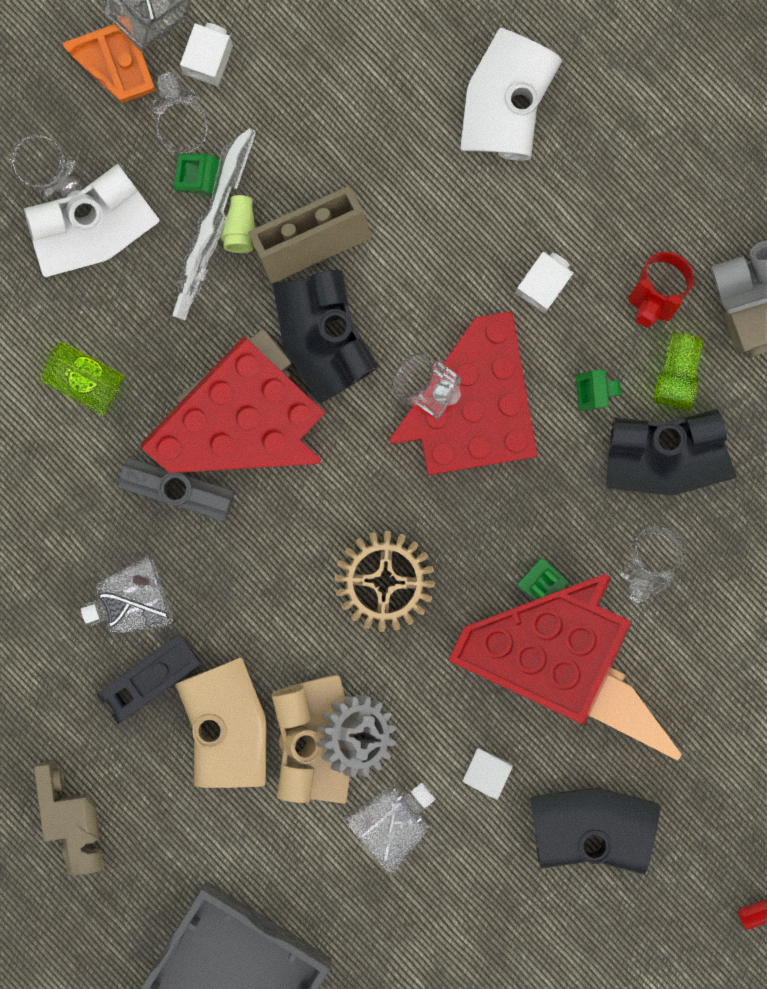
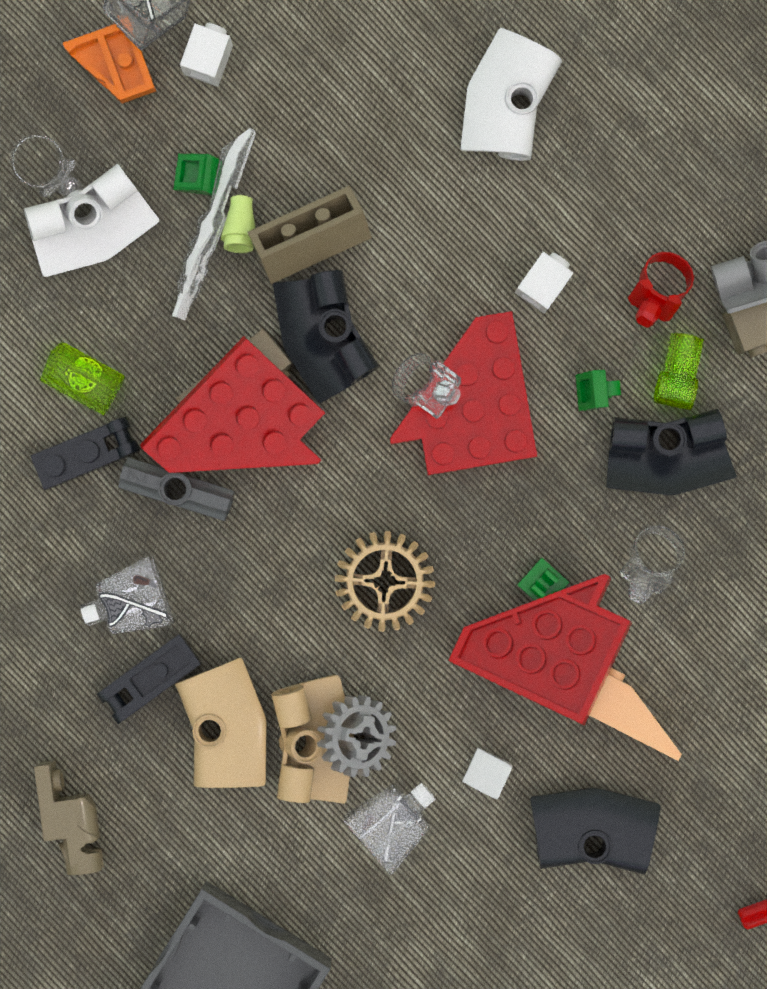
clear piece [151,72,208,154] -> none
none -> black plate [30,417,140,490]

